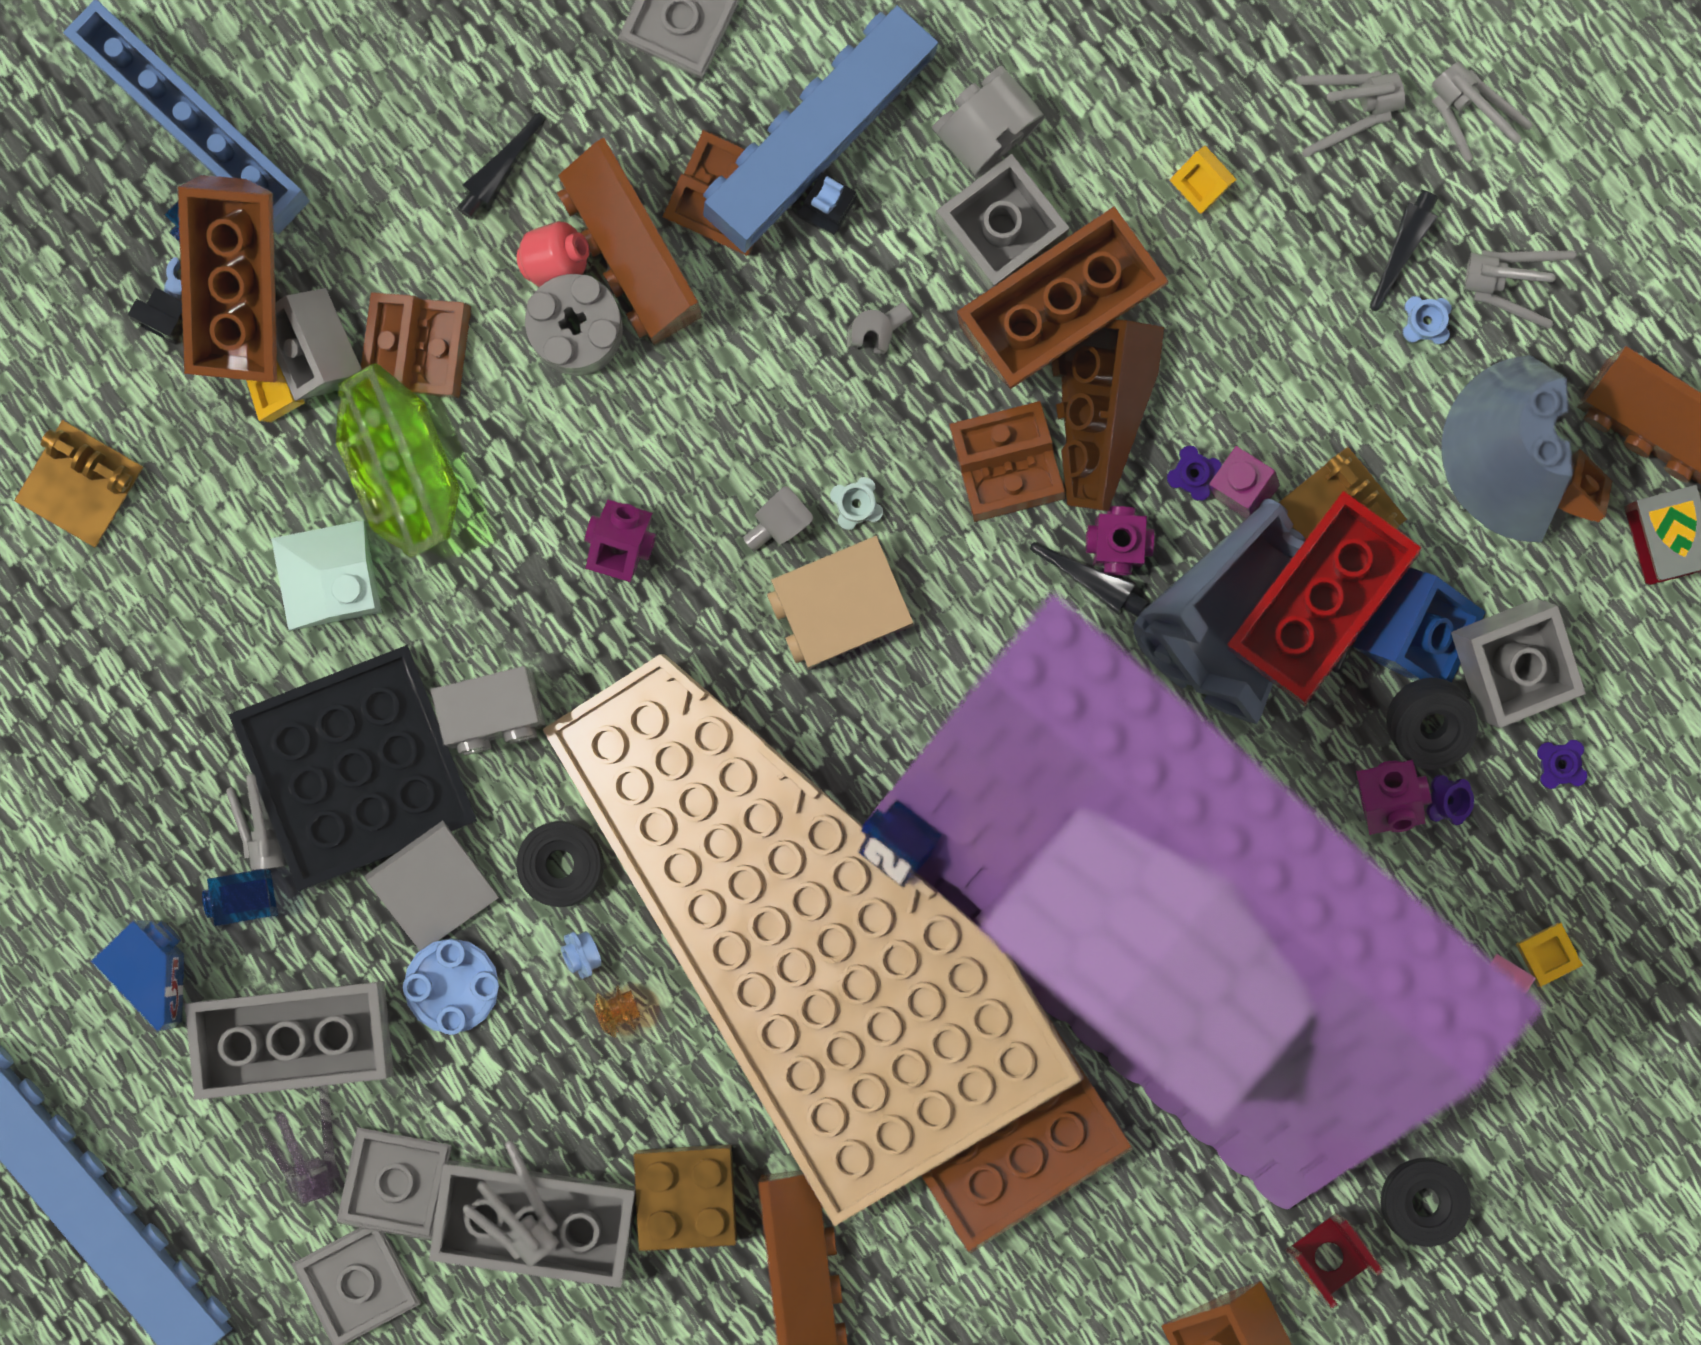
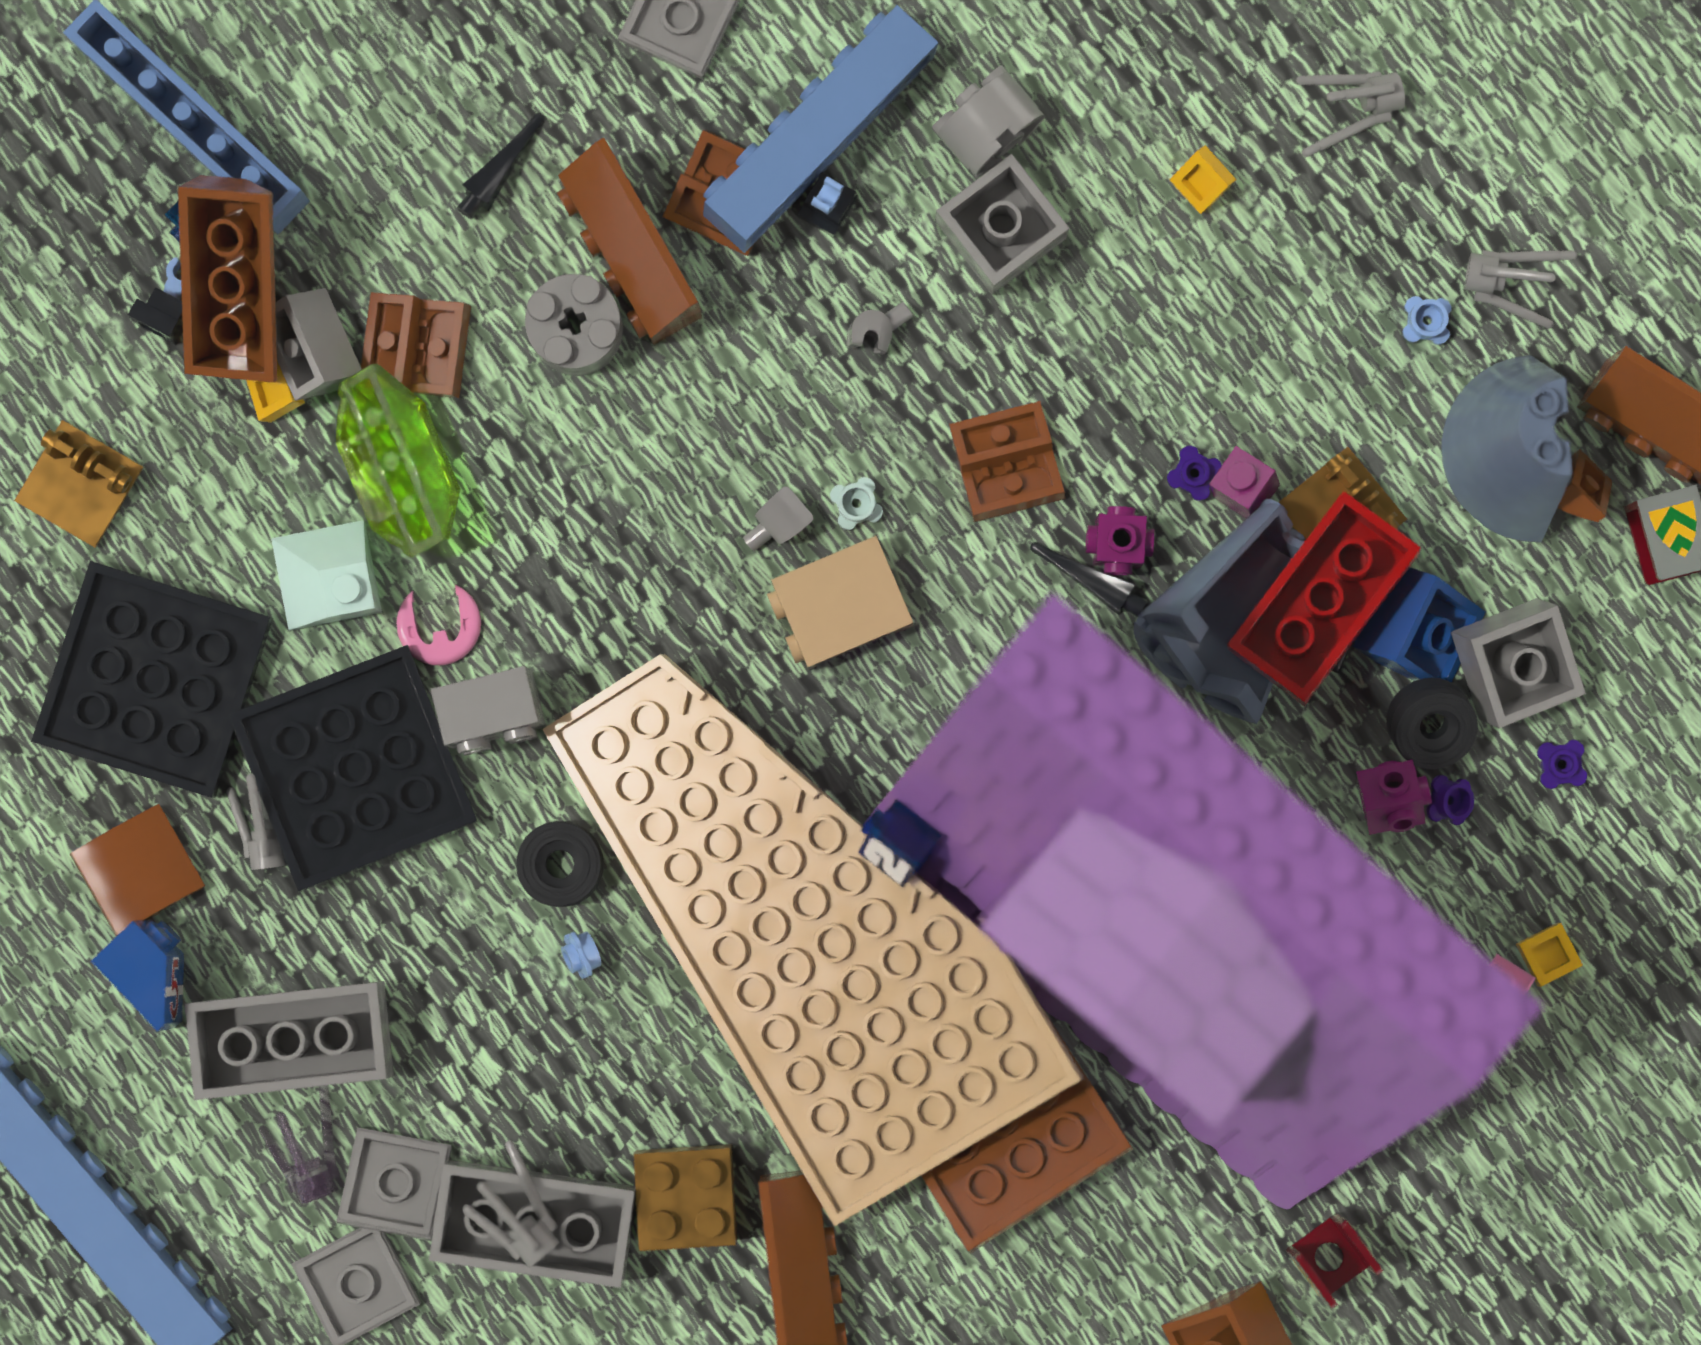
clear blue brick [202,869,278,926] -> none
light grey tile [365,821,499,951] -> none
light blue dish [403,938,499,1035] -> none
coral head [516,221,589,287] -> none
magenta brick [584,499,656,582] -> none
clear orange wheel [593,985,642,1038] -> none
dark orange slope [957,206,1169,389] -> none
reddish brown wedge [1051,319,1165,511] -> none
black piece [1370,190,1439,311] -> none
black tyre [1380,1158,1471,1247] -> none
light grey plant [1431,61,1532,162] -> none
none -> black plate [31,561,273,798]
none -> dark orange slope [70,804,205,936]
none -> bright pink head [396,585,481,666]

